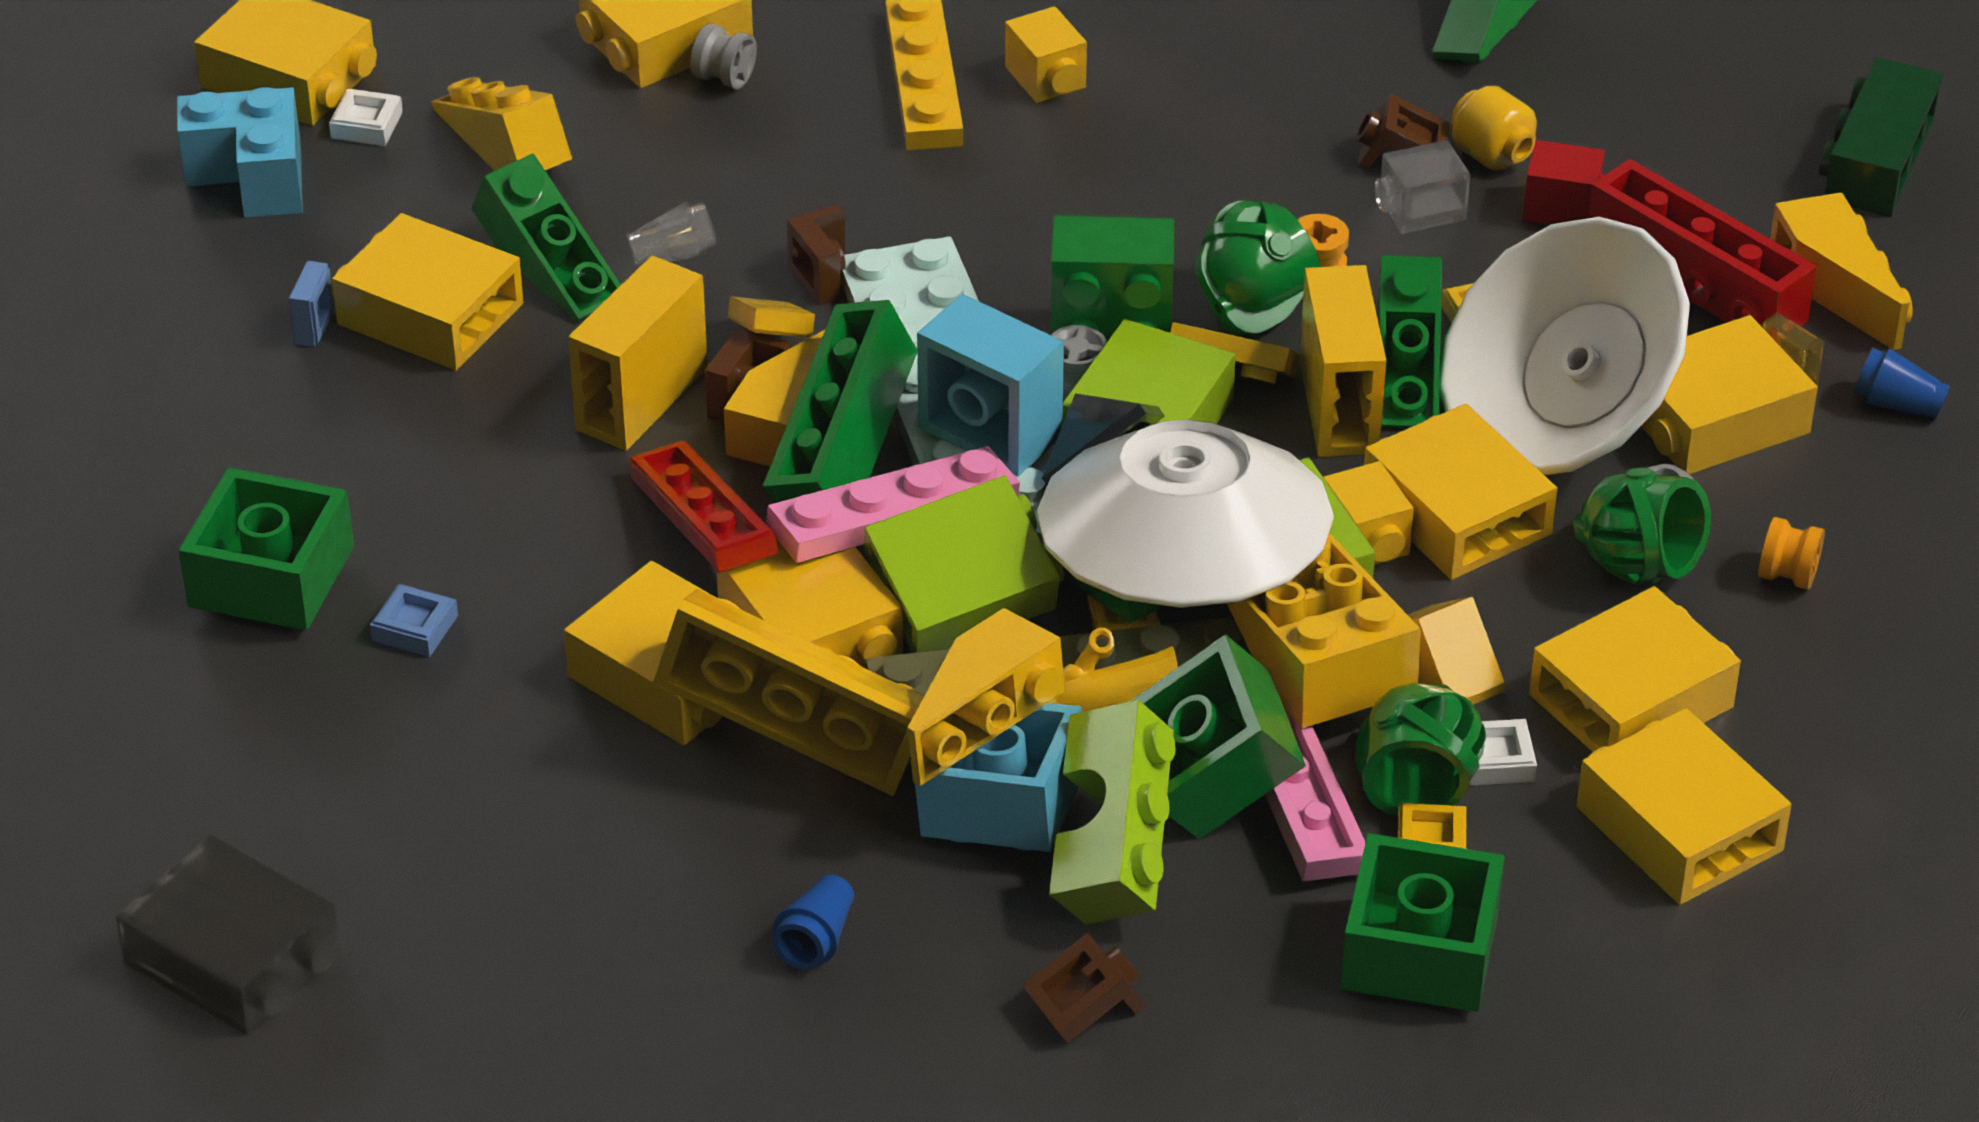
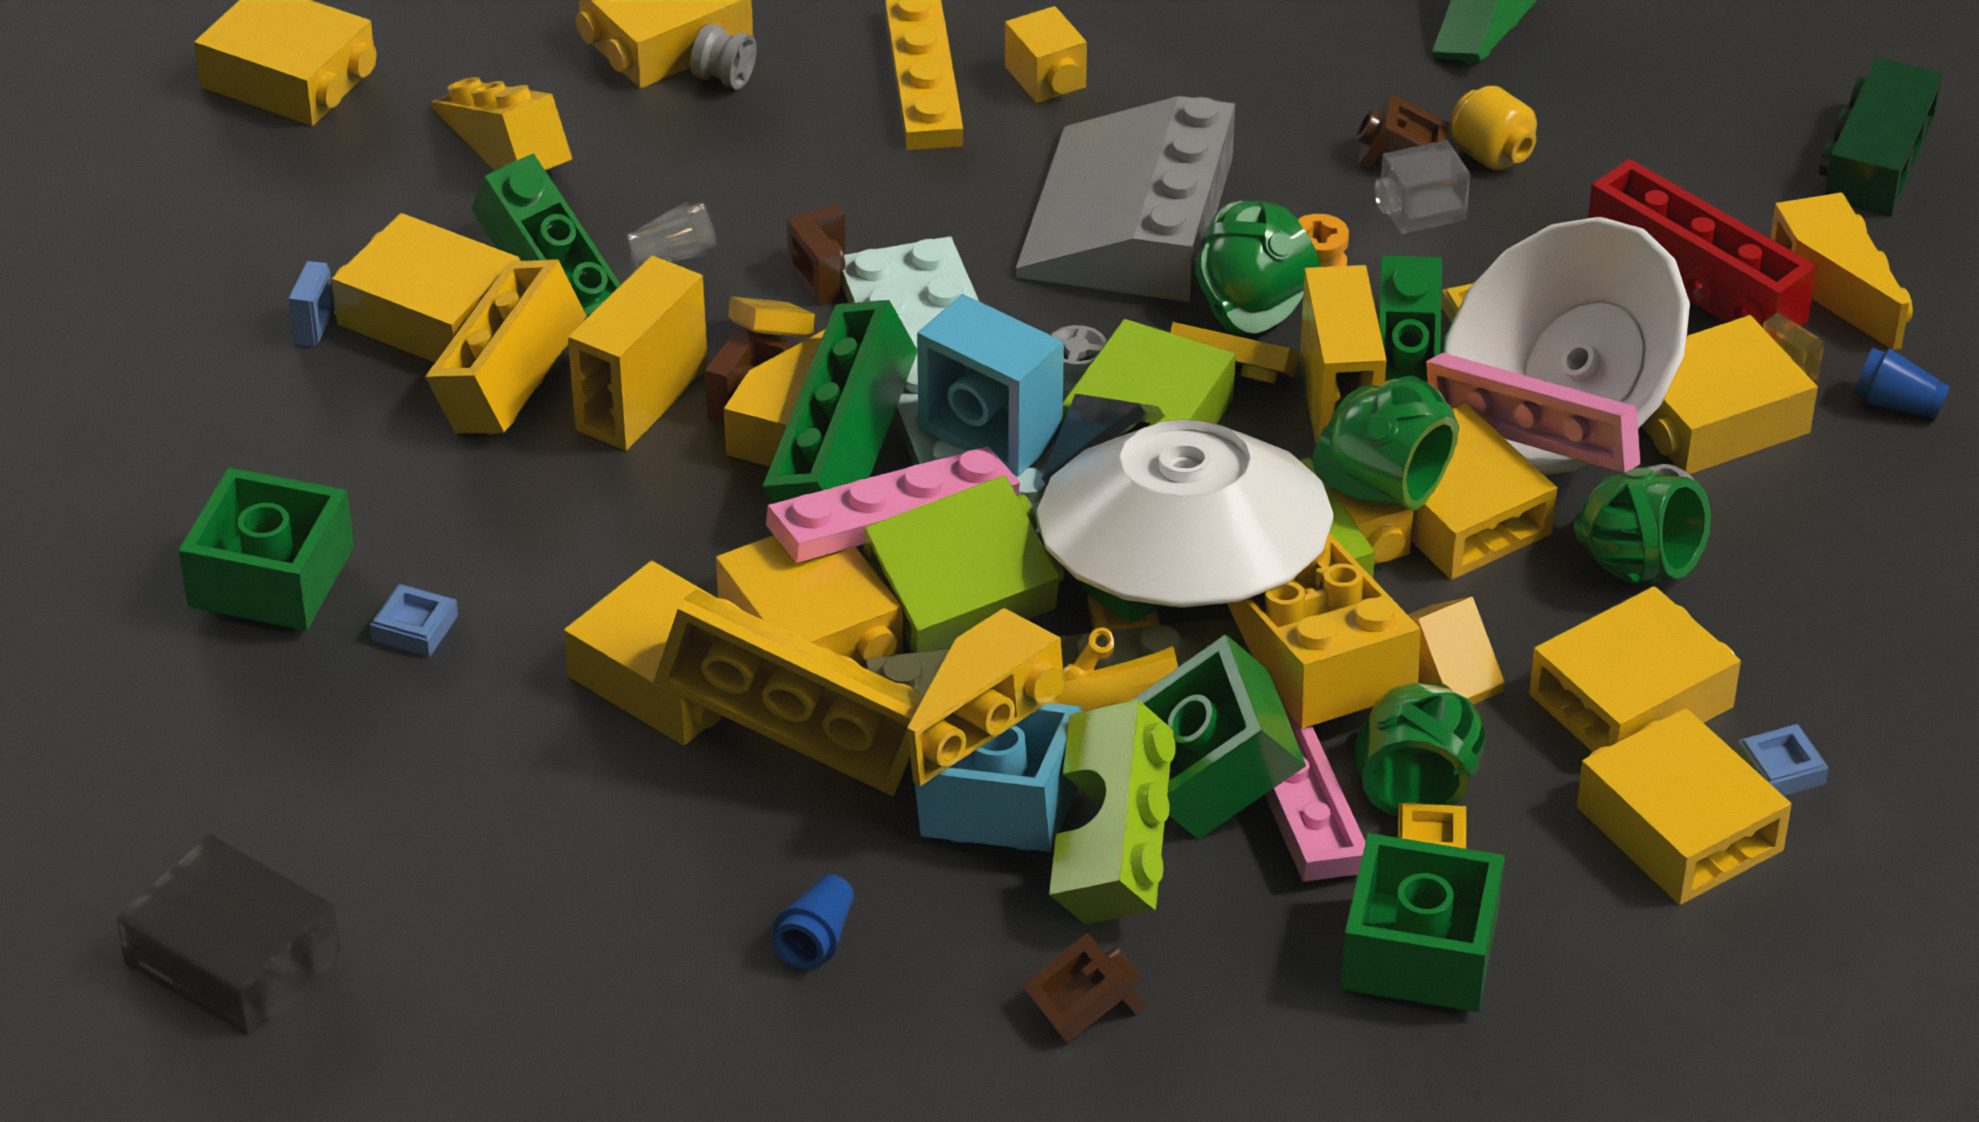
medium azure brick [177,87,303,218] -> none
white tile [329,89,403,146] -> none
red tile [628,440,778,573] -> none
green brick [1050,215,1175,342] -> none
white tile [1469,719,1537,786] -> none
red brick [1522,140,1606,225] -> none
light orange wheel [1758,517,1825,590] -> none
none -> yellow brick [425,259,587,435]
none -> light grey slope [1016,96,1235,302]
none -> green helmet [1313,379,1459,510]
none -> bright pink plate [1426,353,1640,473]
none -> medium blue tile [1736,724,1829,796]

